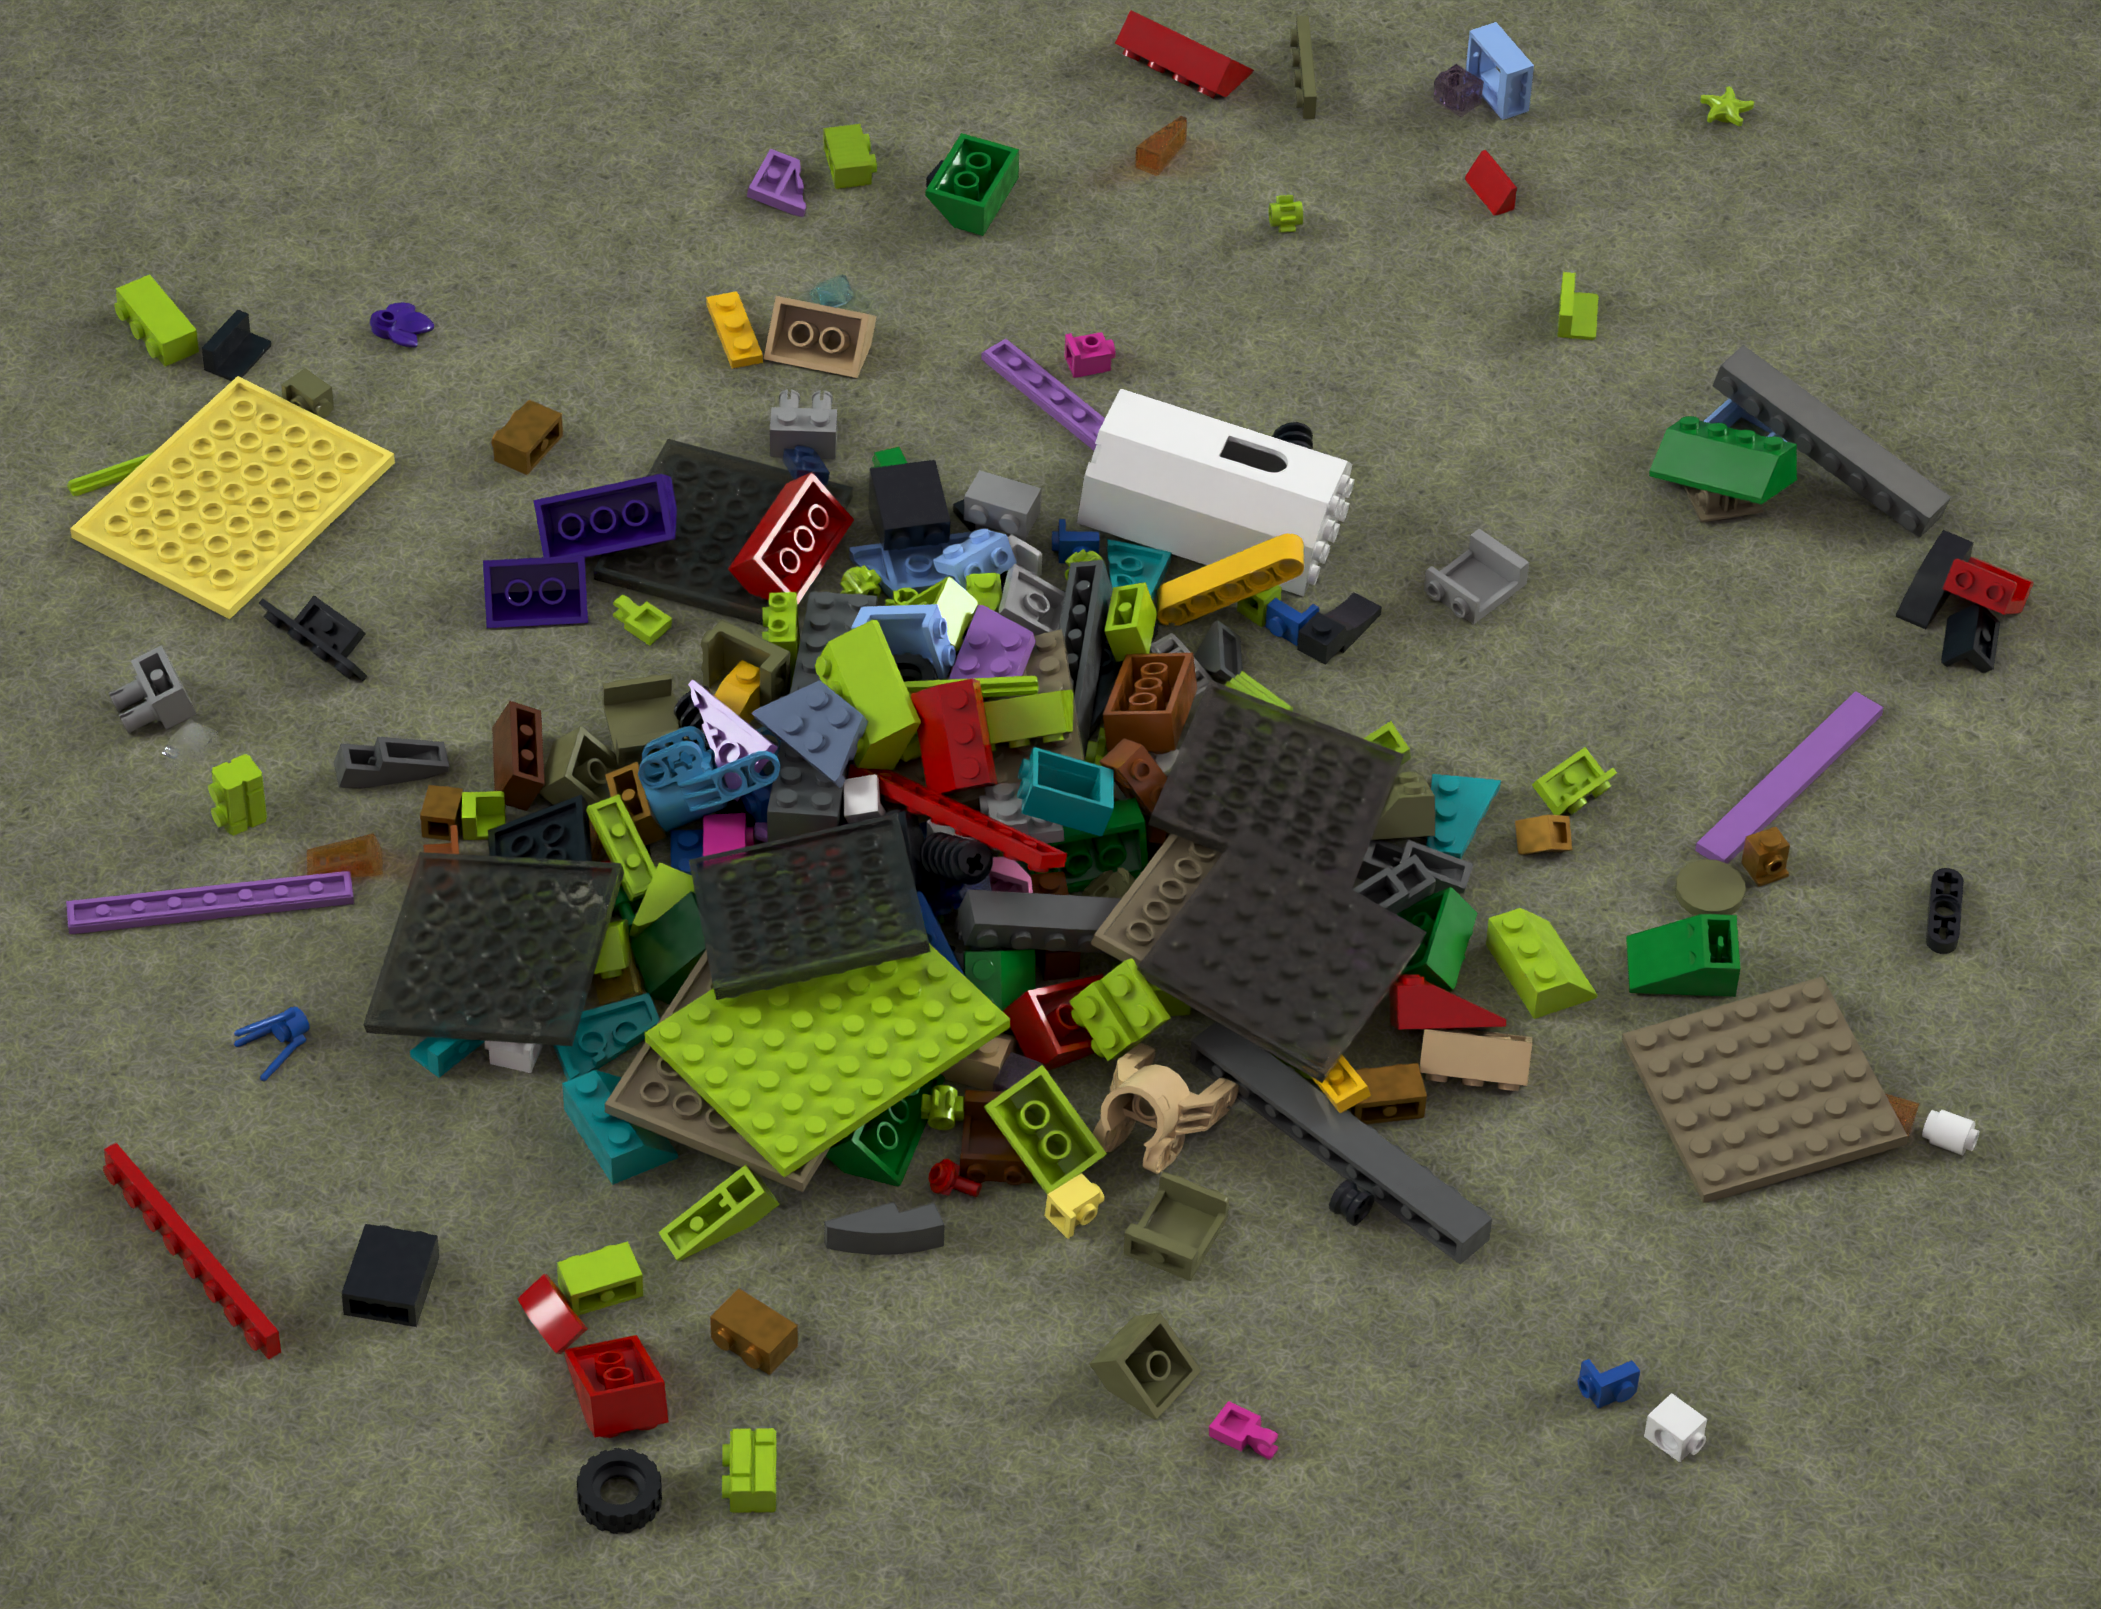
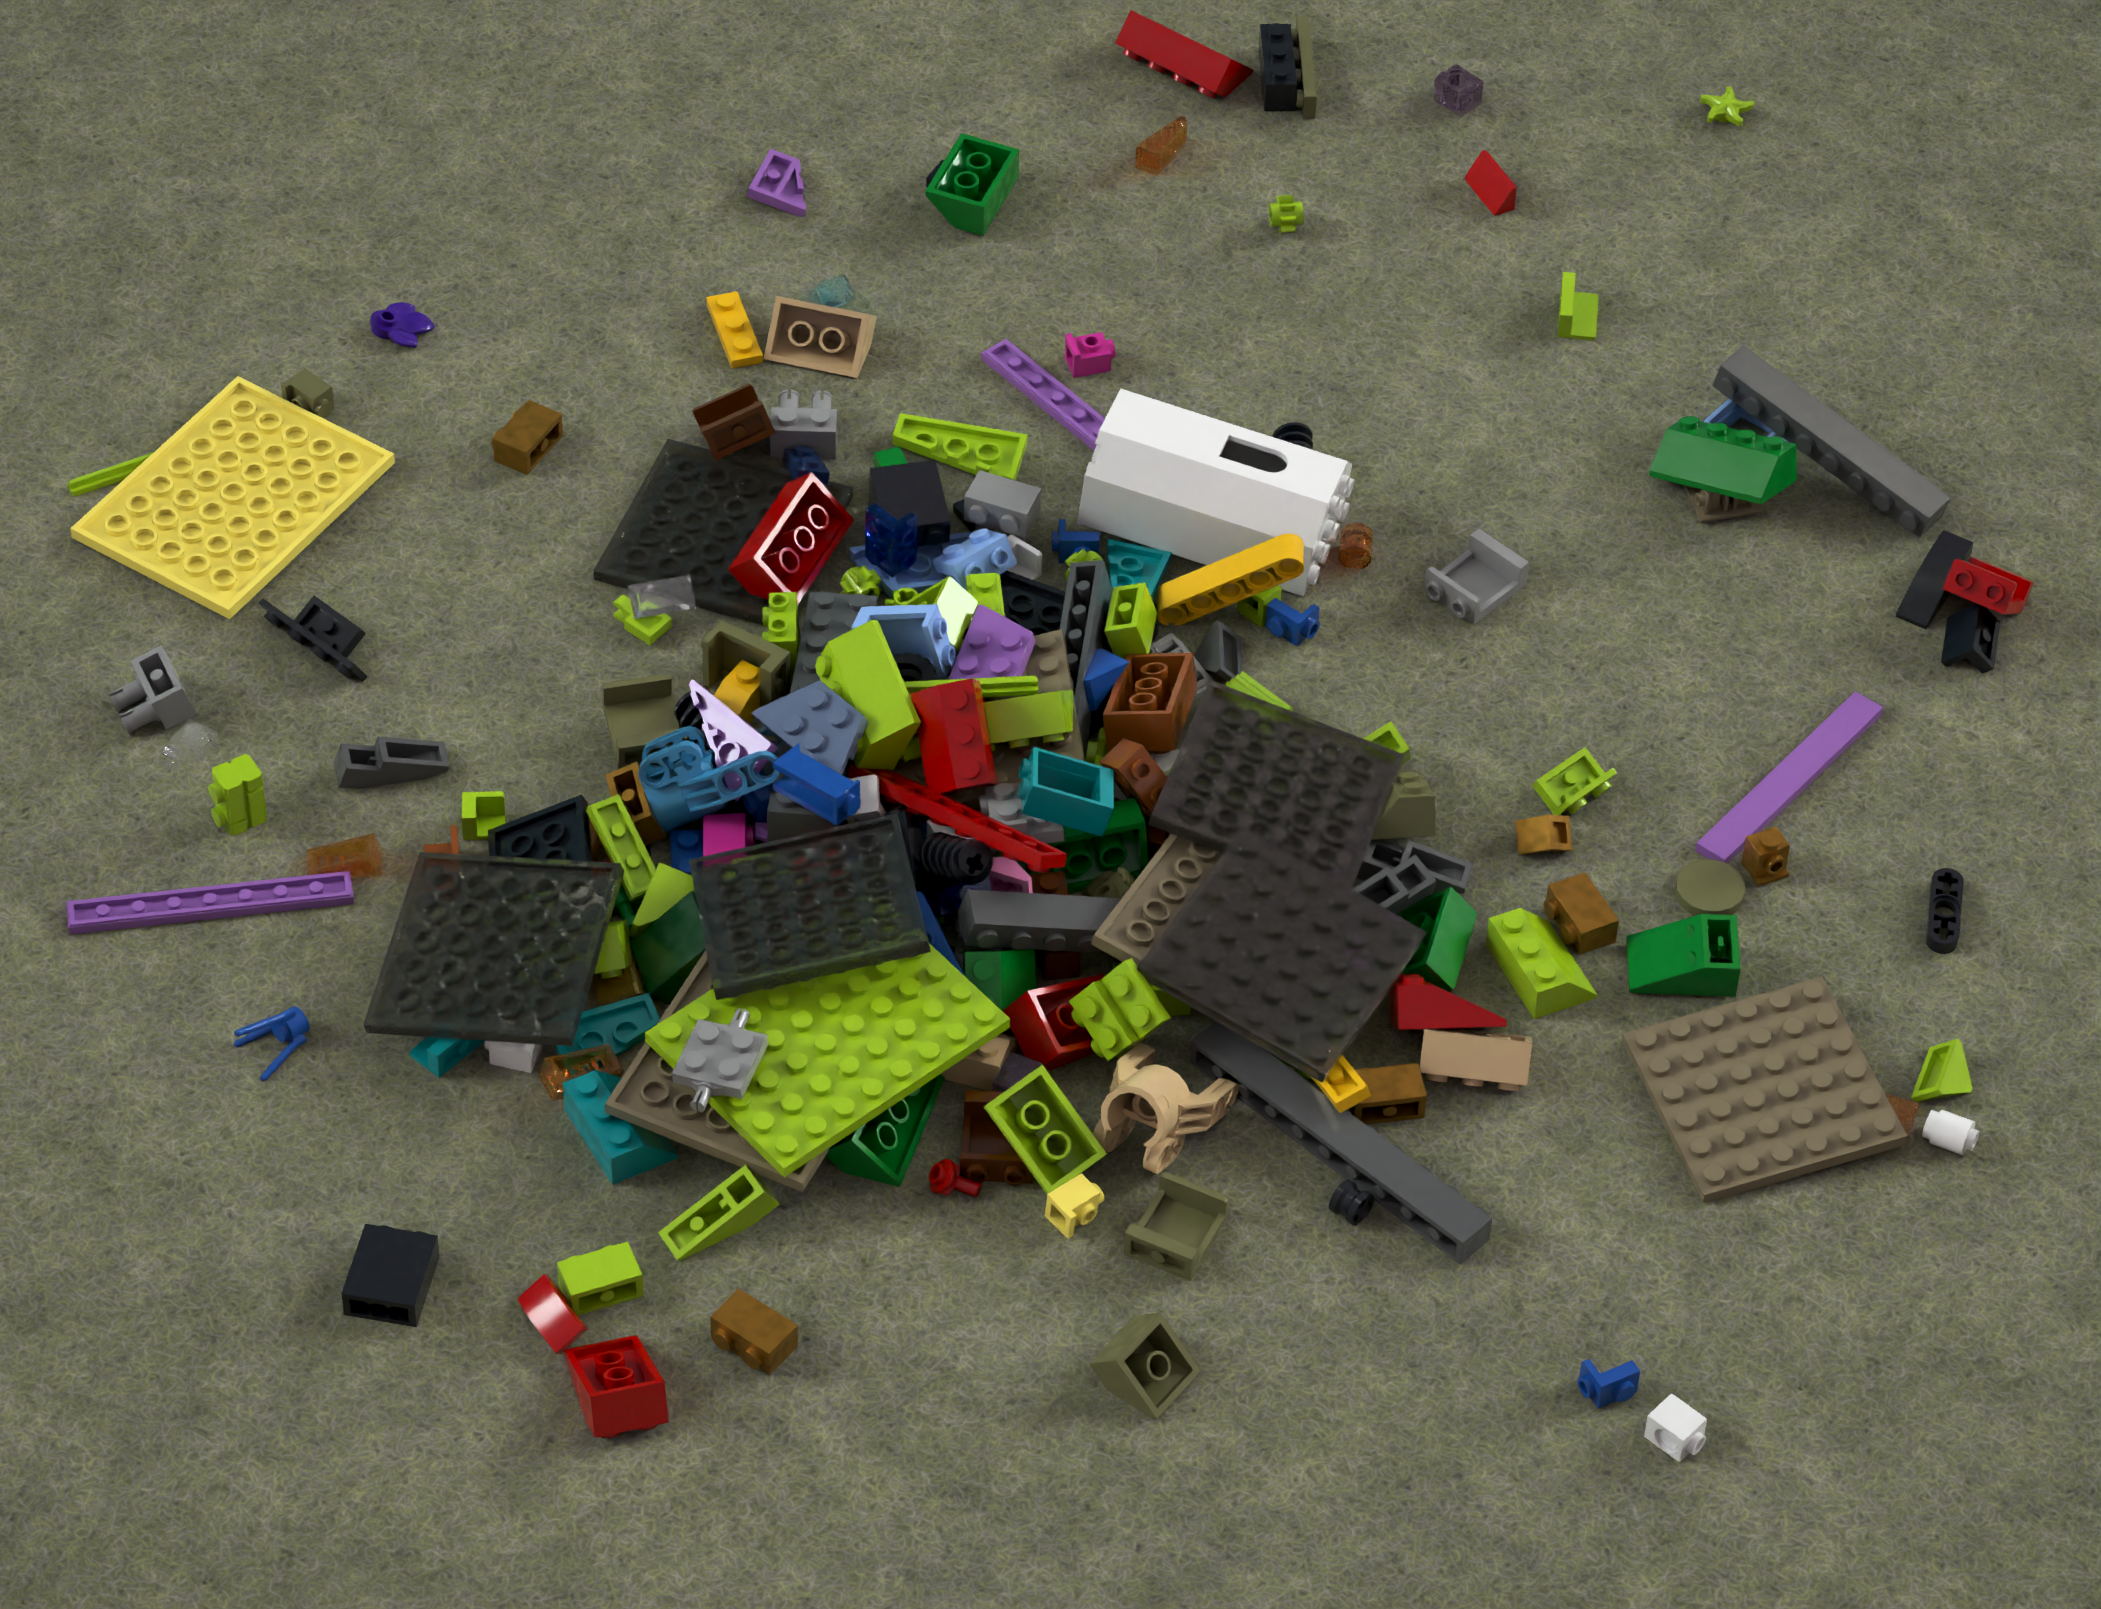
red plate [103,1143,281,1360] -> none
lime brick [114,274,199,367] -> none
black panel [202,309,271,381] -> none
pearl gold brick [420,785,463,841] -> none
dark purple slope [483,555,588,628] -> none
reddish brown brick [492,701,545,811] -> none
dark purple slope [533,474,677,558] -> none
olive slope [539,726,618,806] -> none
black tyre [576,1448,662,1534] -> none
lime brick [722,1428,777,1513] -> none
lime brick [823,124,877,189] -> none
dark grey slope [824,1202,944,1255] -> none
lime gear [921,1085,965,1130] -> none
light grey plate [998,564,1066,636] -> none
dark pink plate [1209,1401,1278,1460] -> none
black slope [1297,592,1382,665] -> none
teal wing [1426,774,1501,859] -> none
light blue window [1465,22,1534,120] -> none
none -> clear orange slope [539,1044,624,1101]
none -> clear slope [628,575,696,619]
none -> light grey plate [672,1008,768,1112]
none -> reddish brown panel [692,384,776,460]
none -> blue window [773,743,861,825]
none -> clear blue bracket [865,503,917,577]
none -> lime wing [892,413,1028,481]
none -> blue slope [1083,649,1129,711]
none -> black brick [1258,23,1297,111]
none -> clear orange wheel [1338,523,1373,569]
none -> pearl gold brick [1544,872,1619,955]
none -> lime slope [1911,1038,1972,1102]

